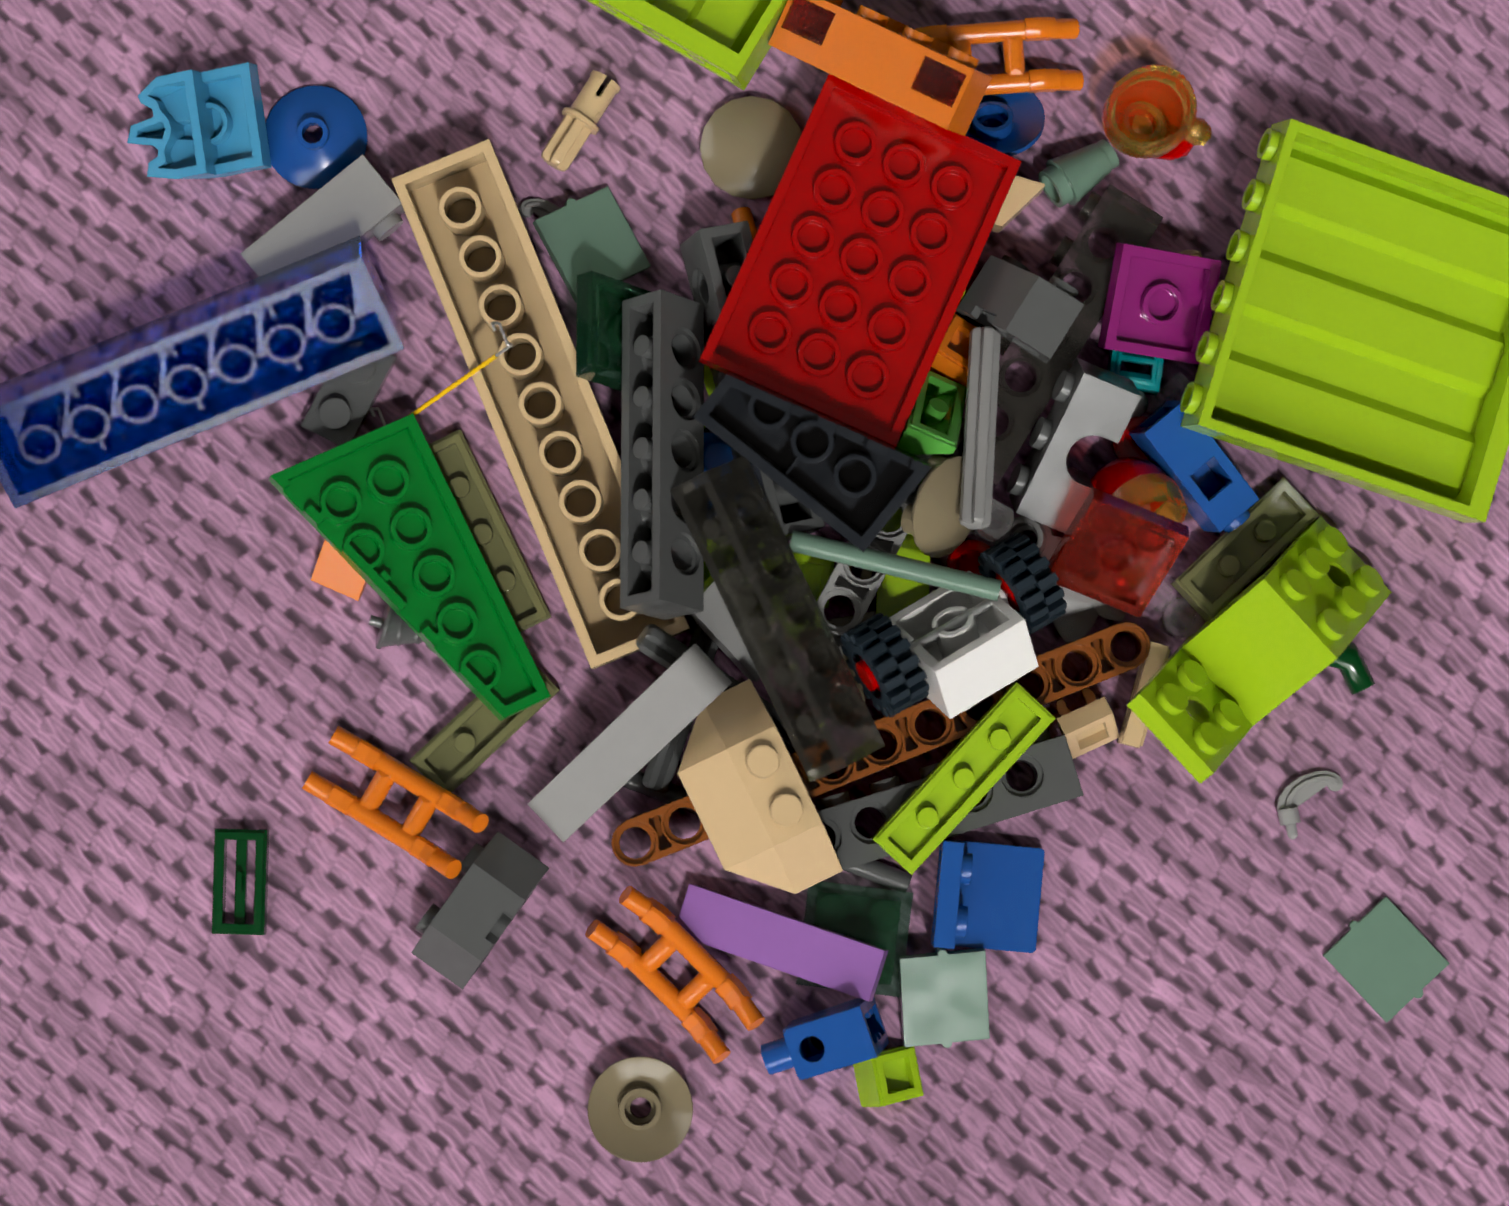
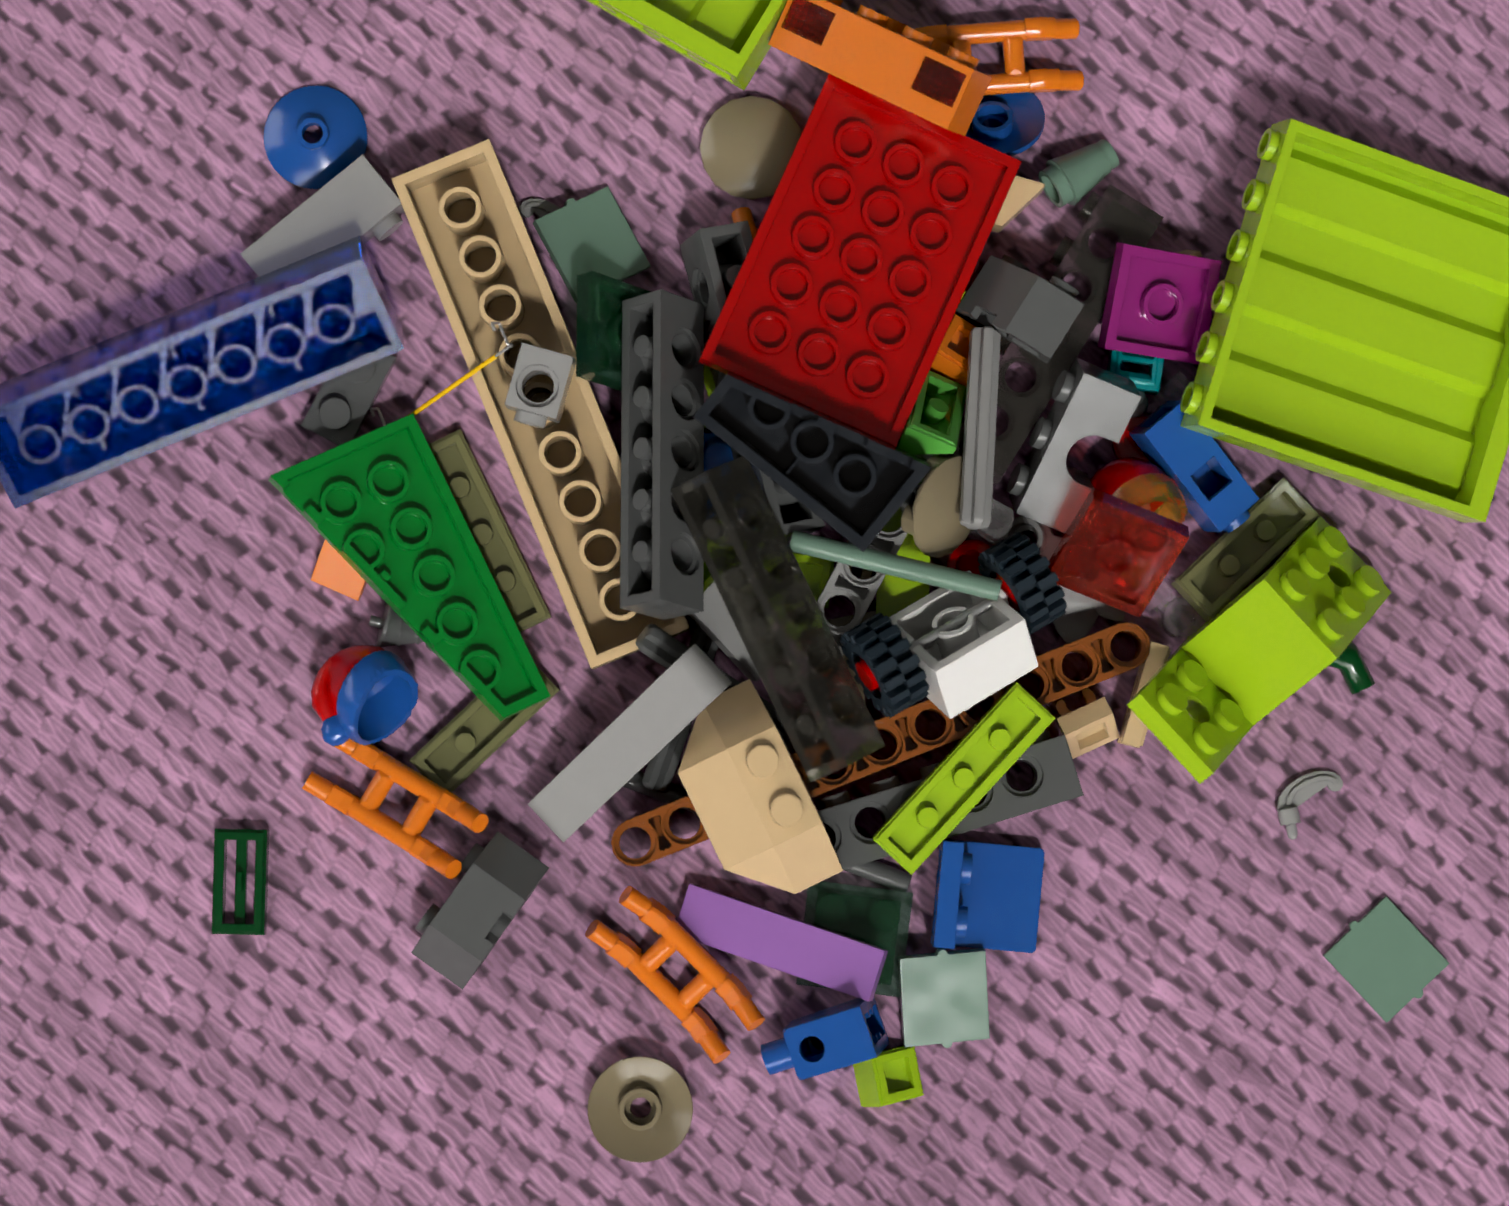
dark azure plate [127,62,272,179] -> none
tan axle [541,70,621,172] -> none
clear yellow piece [1102,64,1212,160] -> none
none -> blue piece [311,645,418,747]
none -> light grey brick [504,343,576,429]

